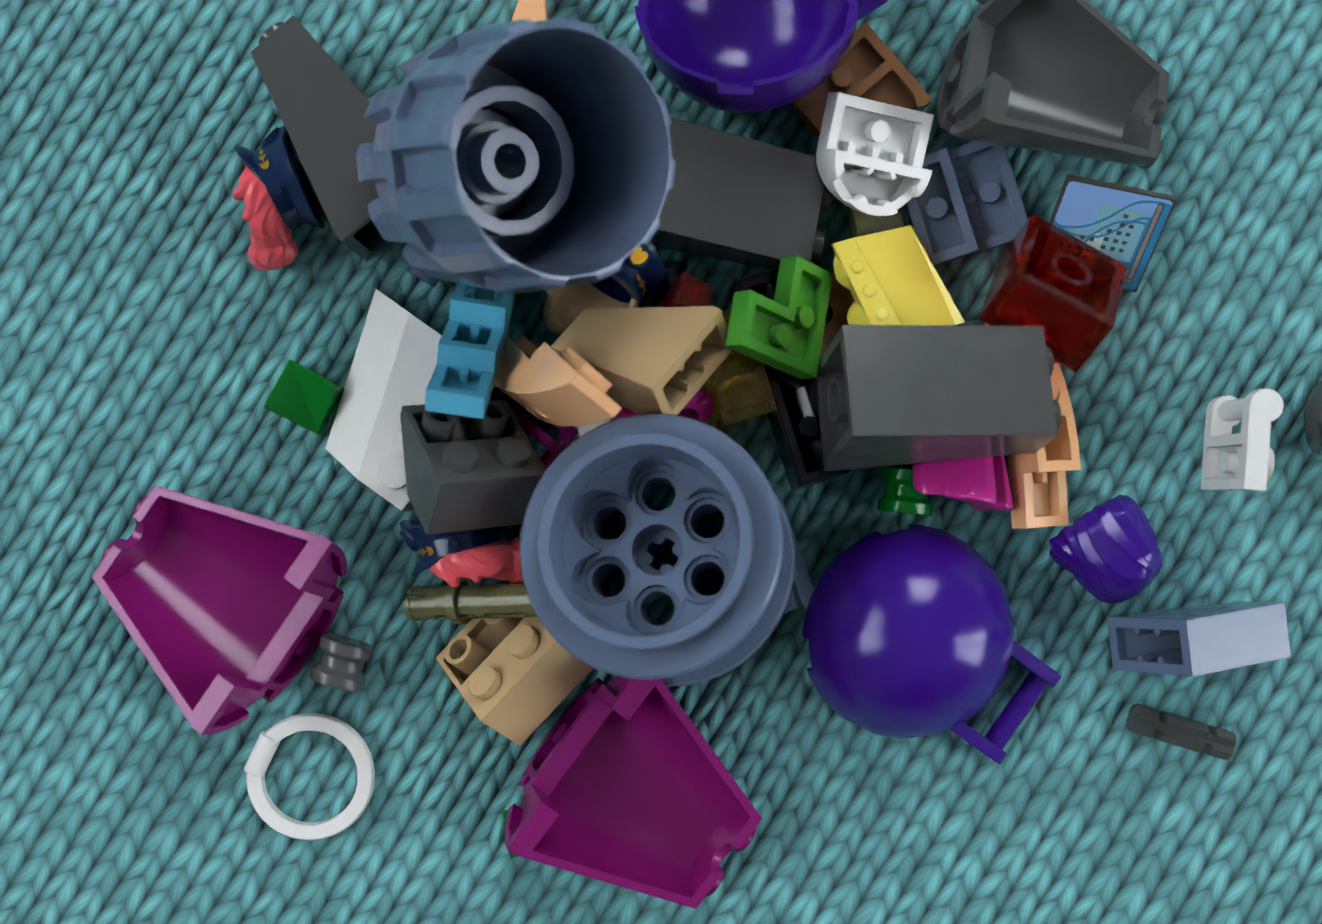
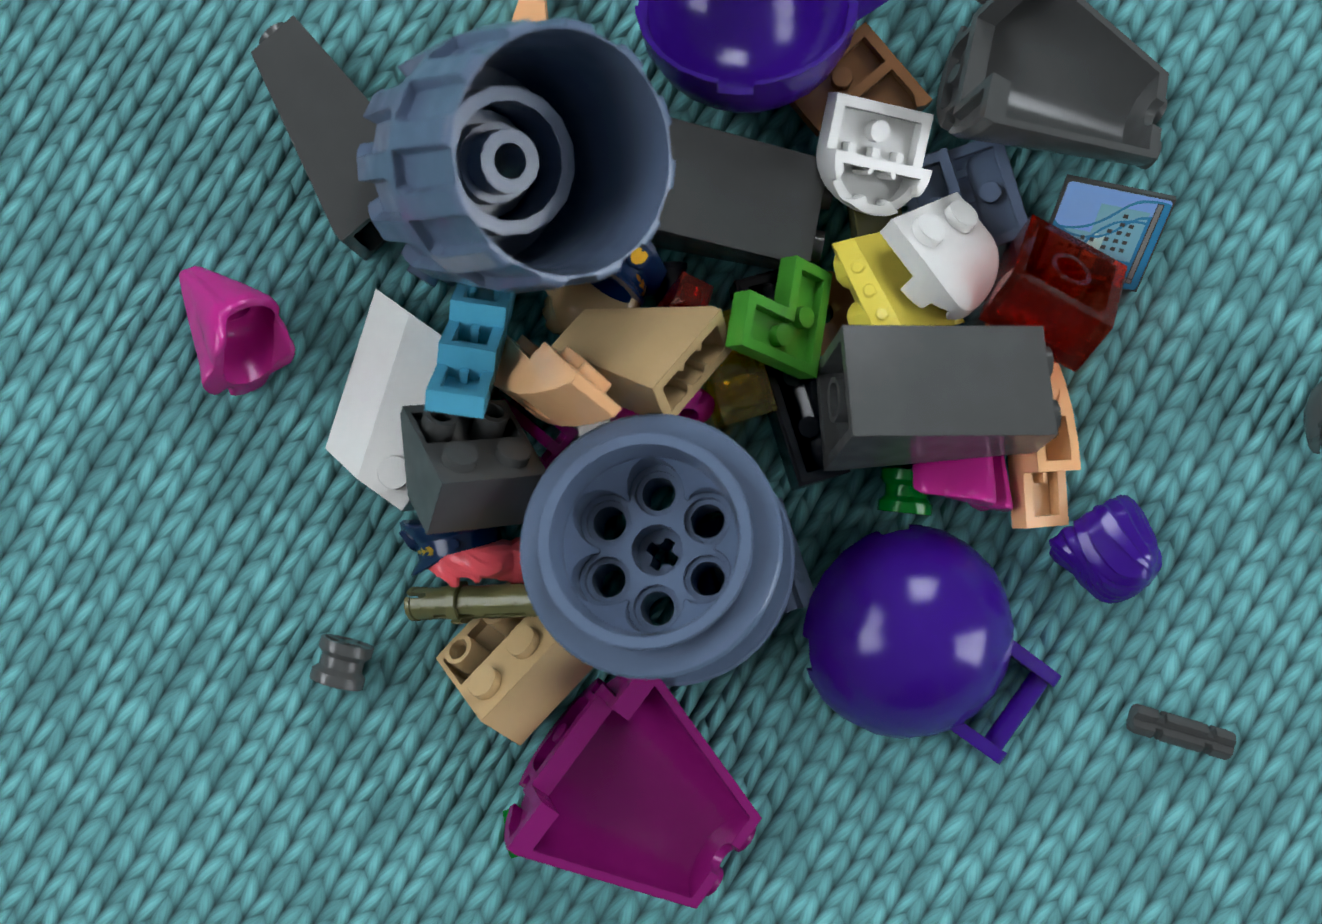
magenta cone [91,485,347,735] -> none
piece [233,126,325,271] -> none
white piece [243,713,375,840] -> none
green slope [264,359,344,435] -> none
sand blue slope [1107,601,1291,677] -> none
white plate [1200,388,1284,492] -> none
none -> dark pink hat [179,266,296,396]
none -> white slope [879,192,999,320]

